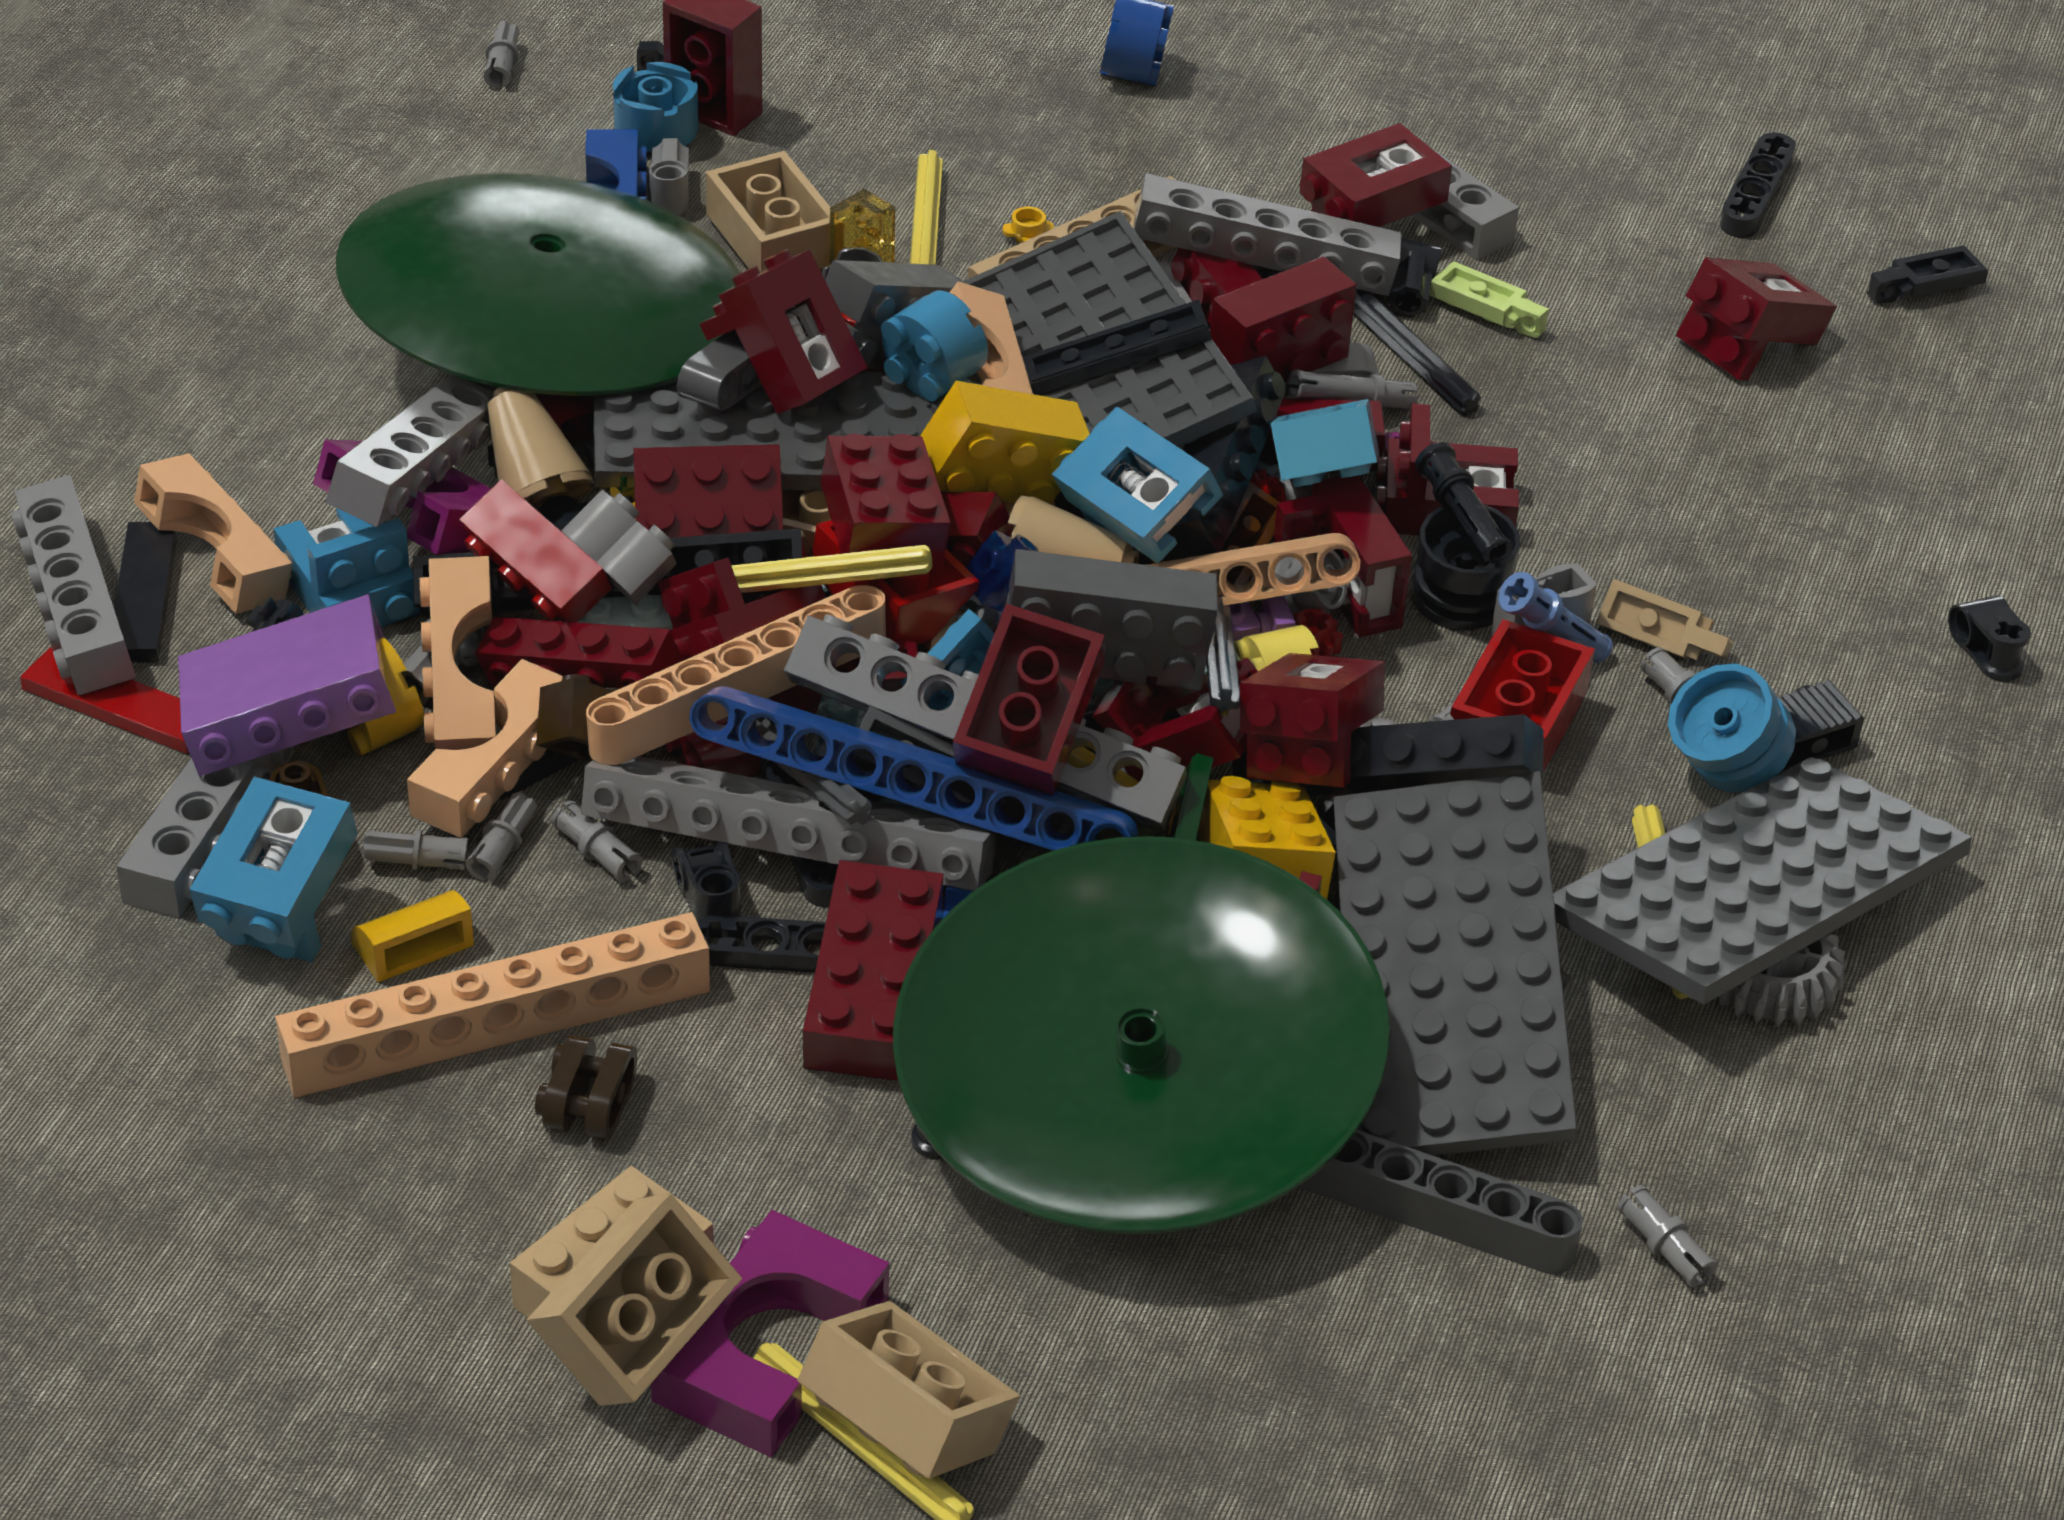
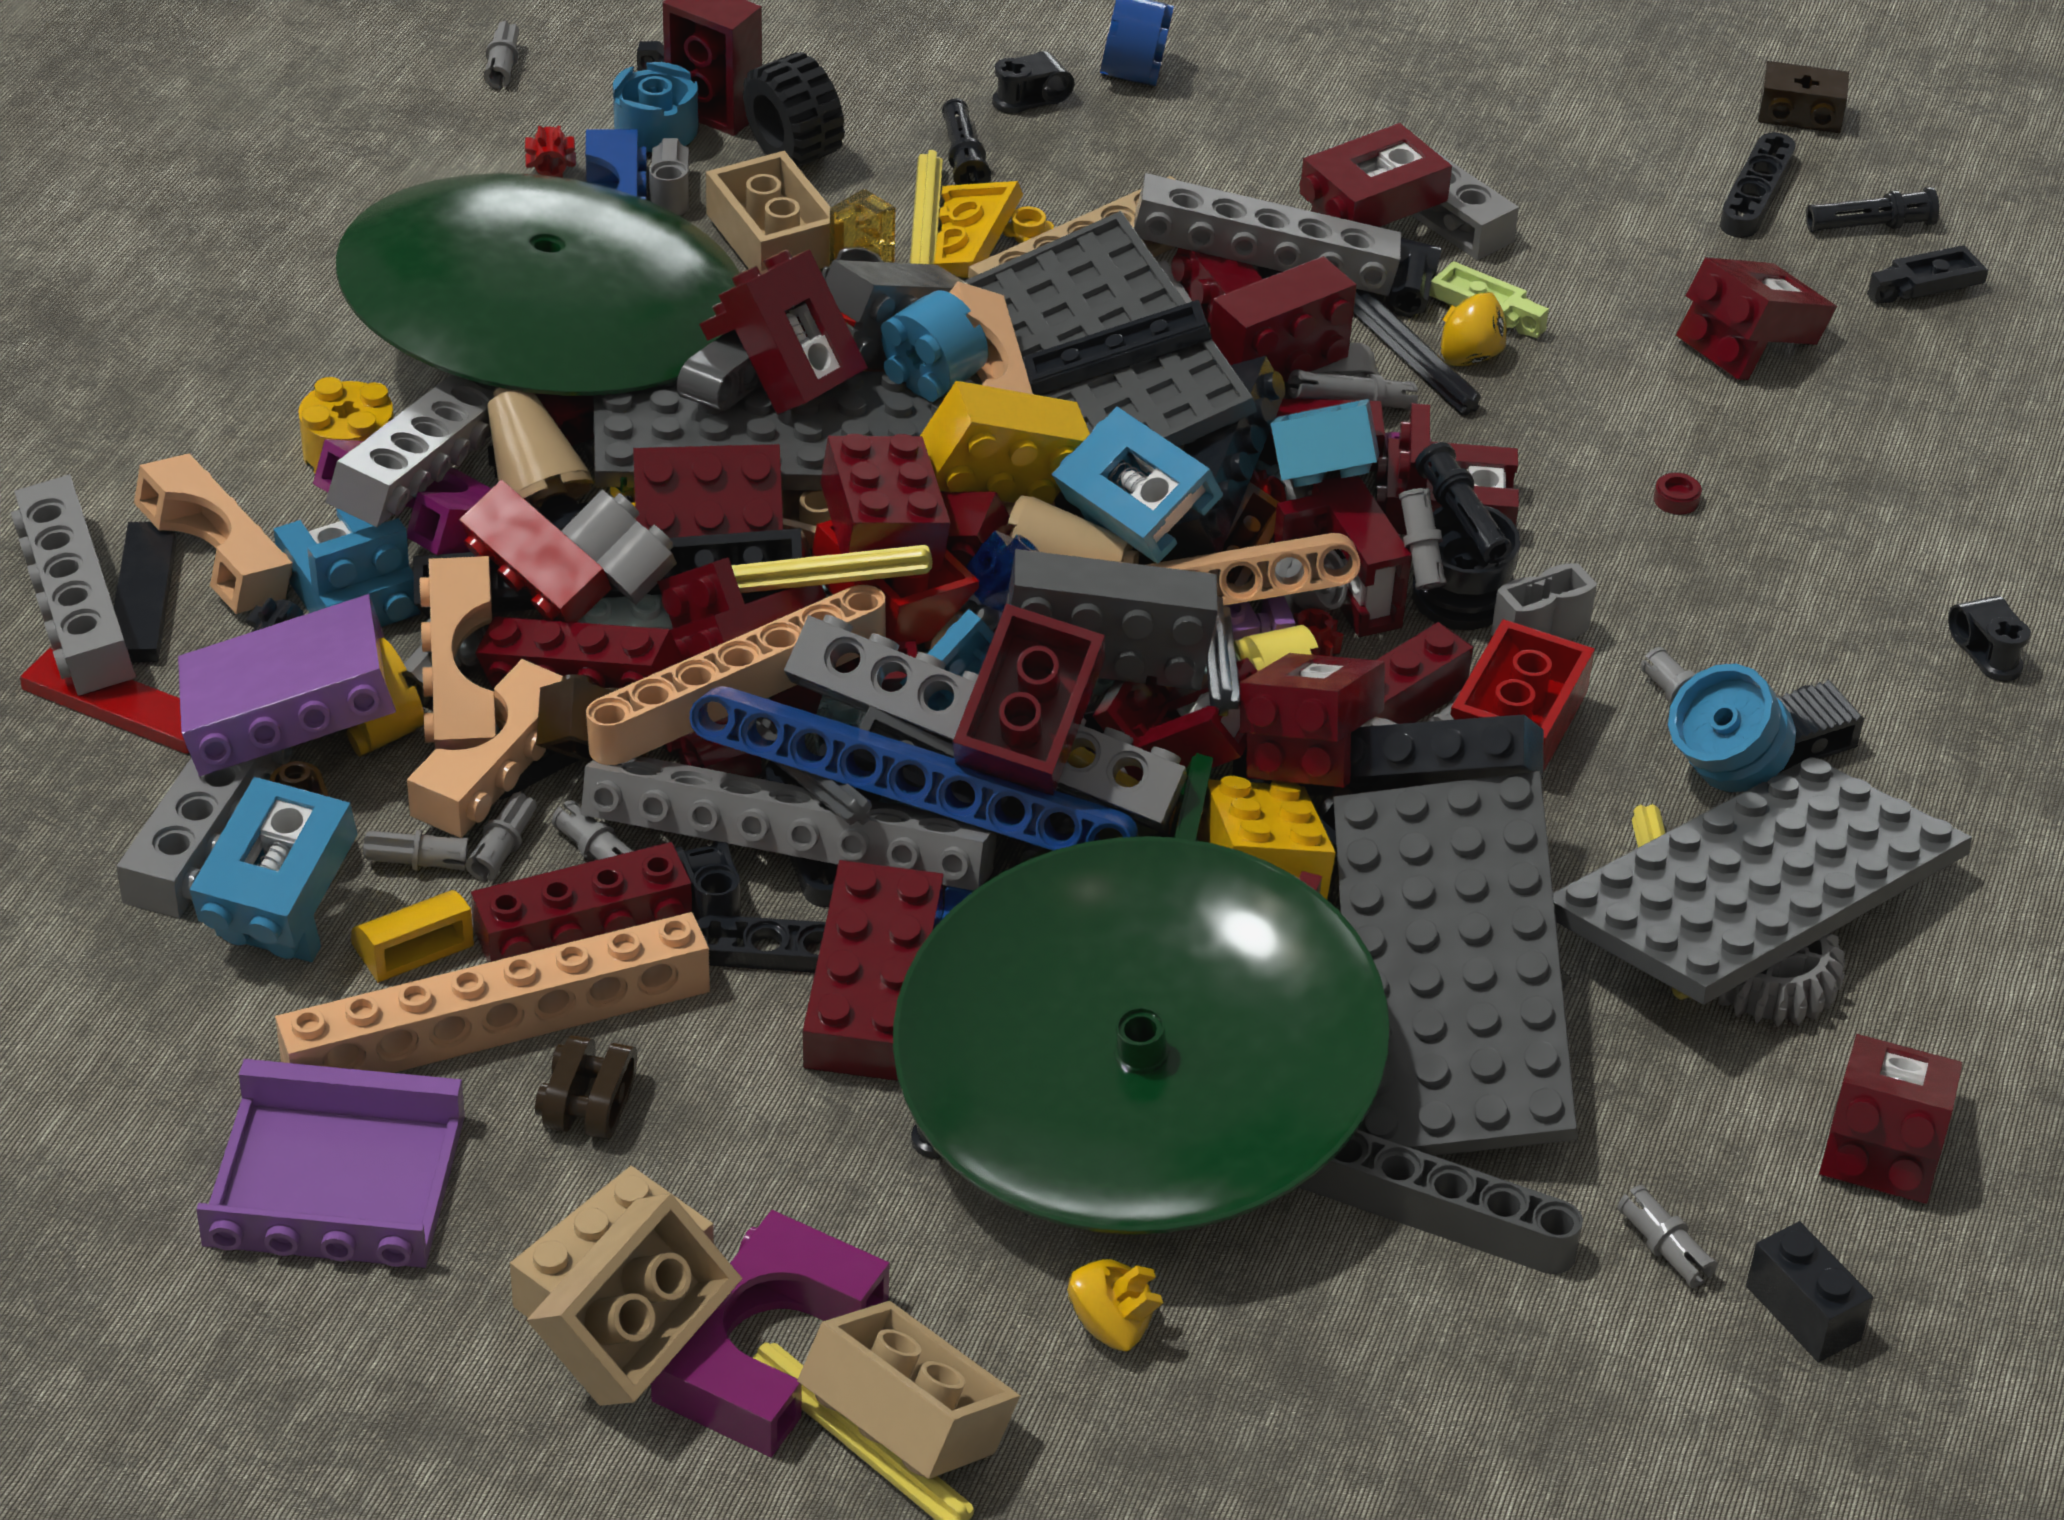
medium blue pin [1498,572,1613,663] -> none
tan hinge [1595,579,1734,661] -> none
none -> medium lavender panel [196,1059,465,1268]
none -> yellow brick [298,377,394,474]
none -> dark red brick [471,842,692,963]
none -> red gear [525,125,576,178]
none -> black tyre [743,52,845,167]
none -> yellow wing [934,181,1023,278]
none -> black pin [942,98,991,185]
none -> black piece [992,51,1075,113]
none -> yellow piece [1067,1259,1163,1352]
none -> dark red brick [1376,622,1473,724]
none -> light grey pin [1399,488,1447,590]
none -> yellow piece [1441,292,1506,366]
none -> dark red tile [1653,473,1702,515]
none -> black brick [1746,1221,1873,1363]
none -> dark brown brick [1758,61,1849,133]
none -> black pin [1806,187,1939,232]
none -> dark red brick [1819,1034,1963,1204]

